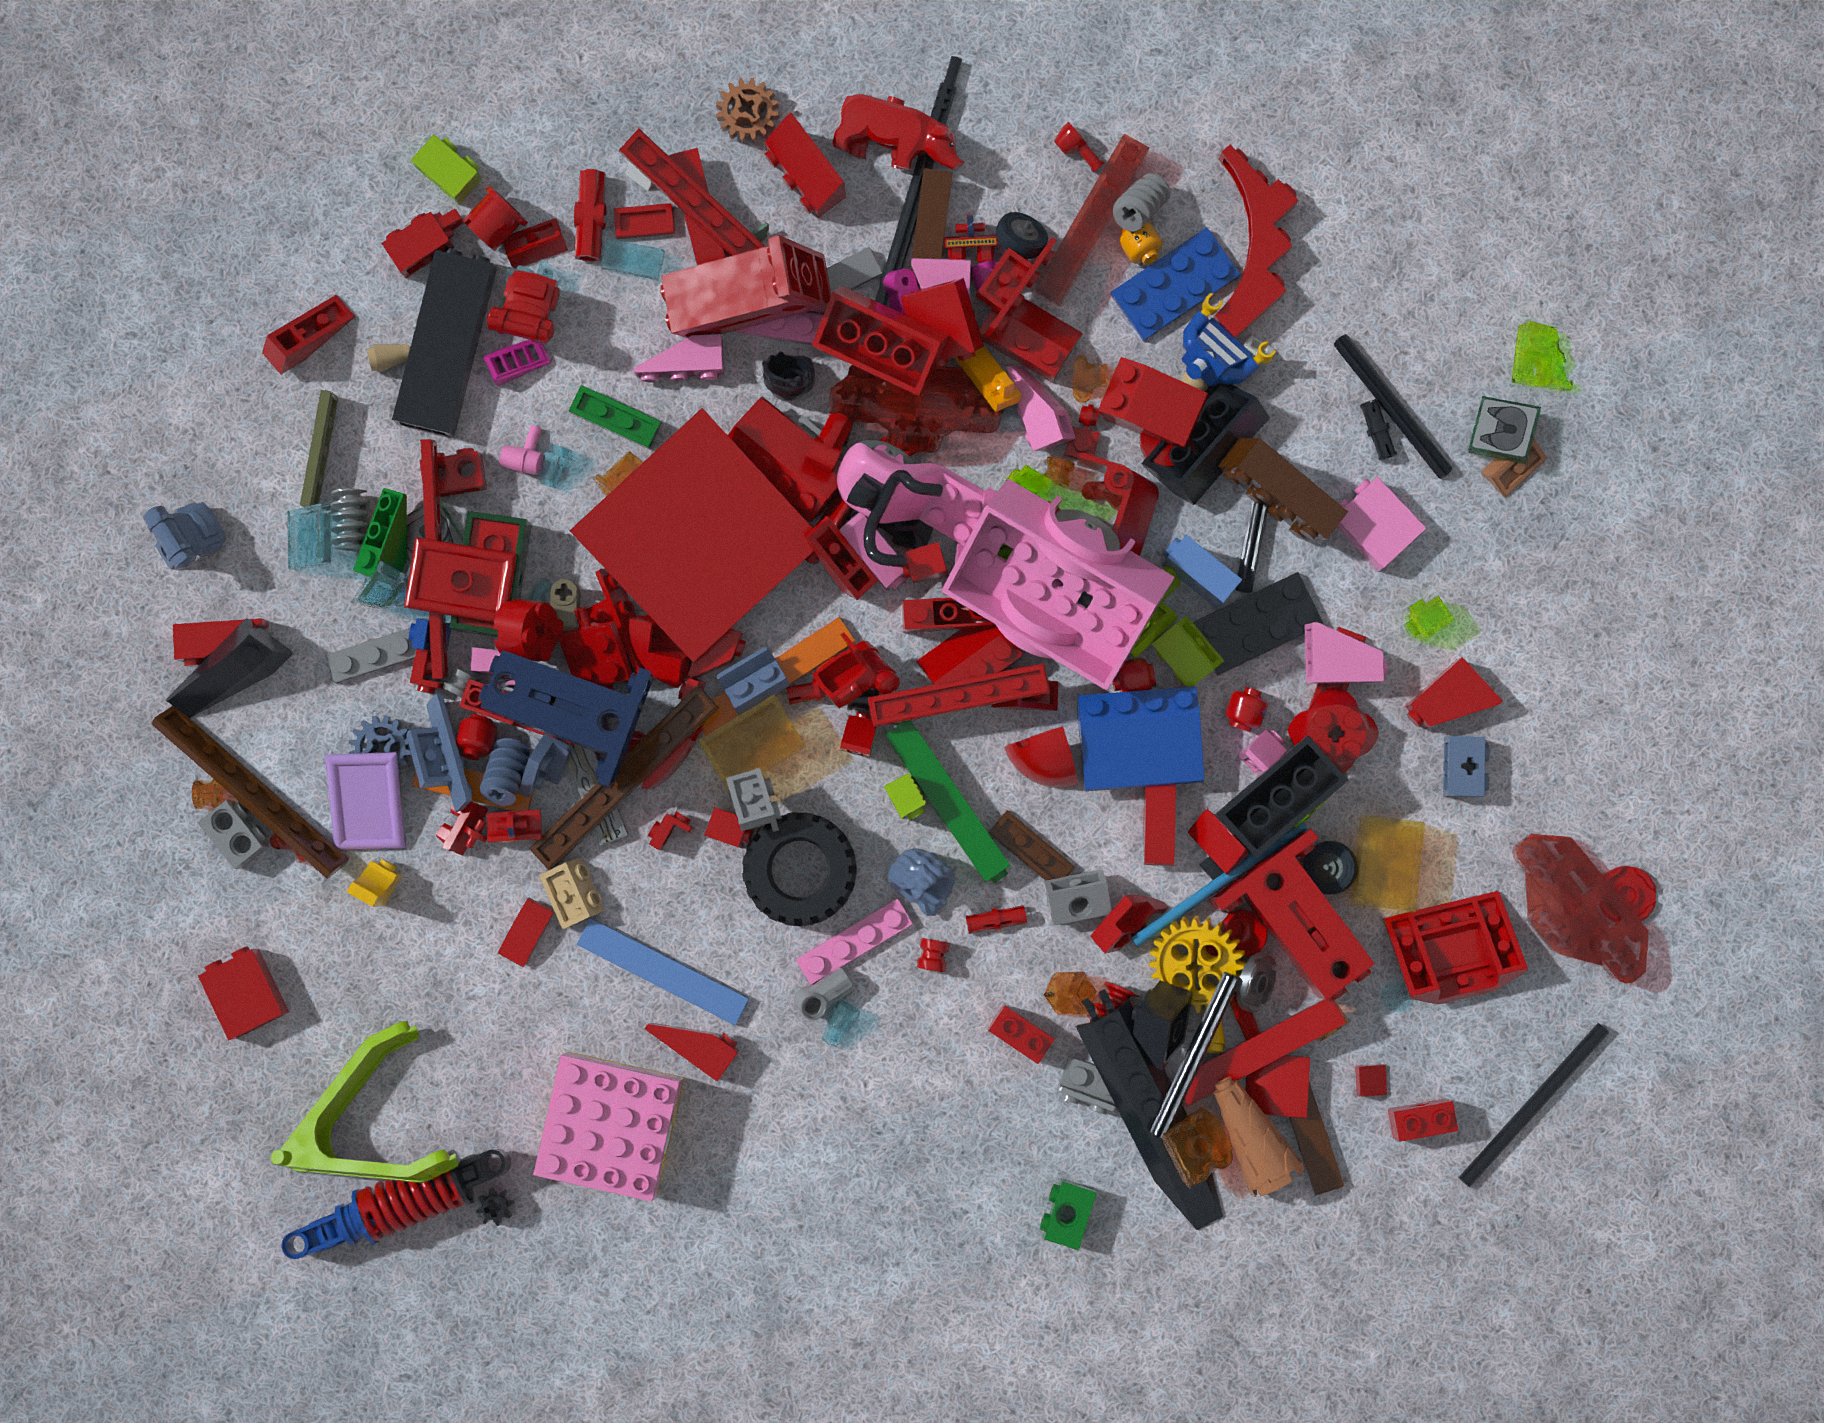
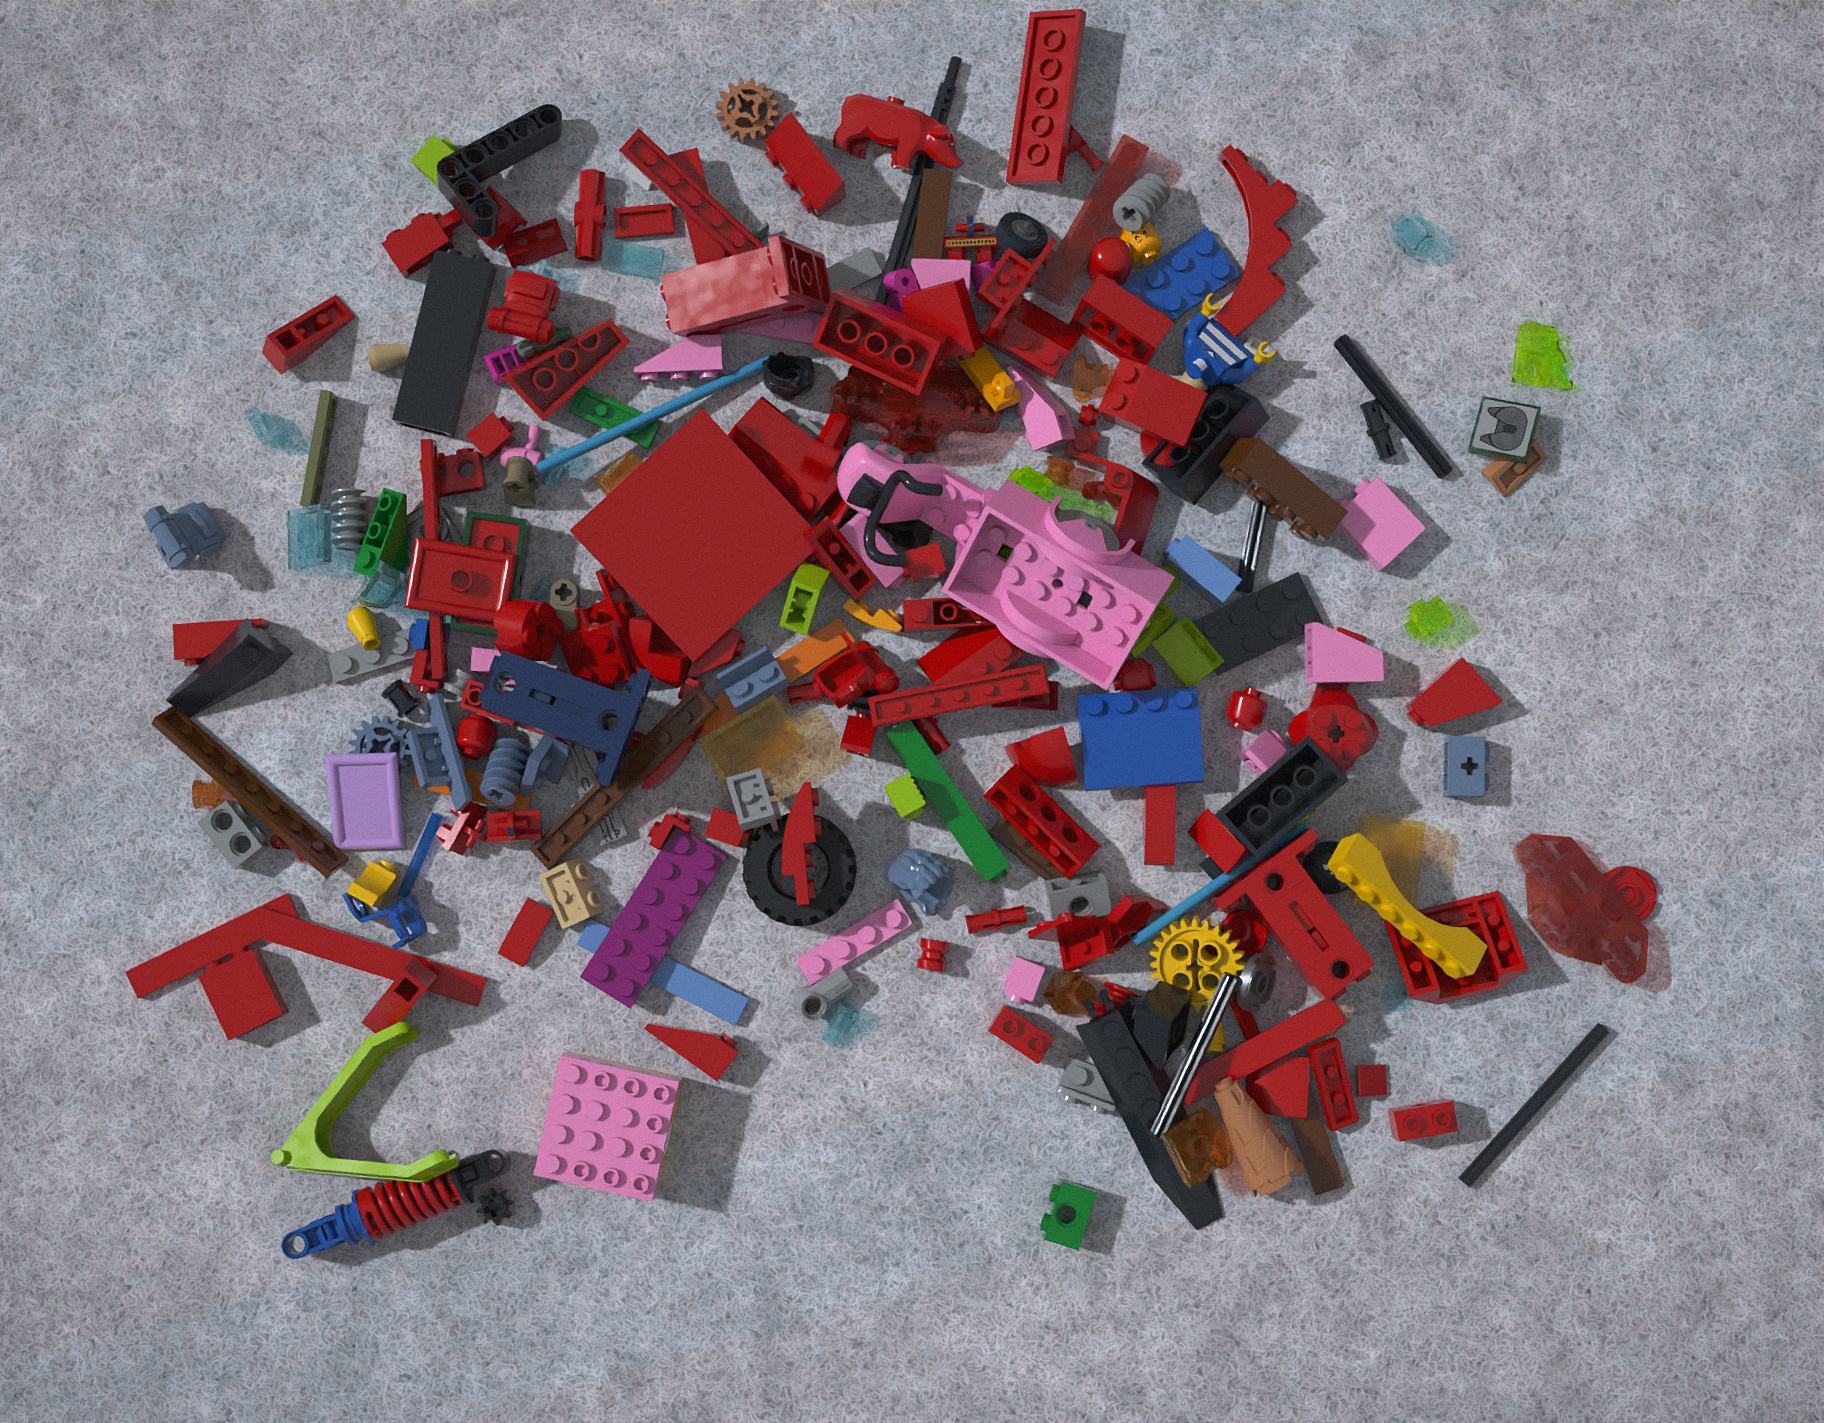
none -> red tile [125,893,300,999]
none -> clear light blue bracket [245,406,293,448]
none -> red tile [249,906,488,1007]
none -> blue piece [343,892,427,949]
none -> yellow cone [347,606,381,650]
none -> red slope [361,957,438,1033]
none -> black bush [381,679,421,718]
none -> clear blue bar [397,812,443,898]
none -> black beam [437,104,562,237]
none -> red brick [466,412,516,462]
none -> red wedge [500,319,631,422]
none -> dark tan piece [502,456,538,506]
none -> sand green axle [516,324,573,359]
none -> dark azure piece [535,352,776,475]
none -> magenta plate [580,826,727,1009]
none -> lime brick [779,561,830,636]
none -> red slope [782,782,822,905]
none -> light orange slope [842,598,903,634]
none -> red pin [913,716,951,756]
none -> red brick [983,763,1101,880]
none -> bright pink brick [1002,956,1045,1005]
none -> red plate [1006,9,1087,185]
none -> red bracket [1027,912,1115,972]
none -> red slope [1069,273,1174,365]
none -> red helmet [1086,237,1133,286]
none -> red plate [1307,1037,1359,1131]
none -> yellow arch [1326,833,1488,979]
none -> clear light blue head [1391,213,1436,257]

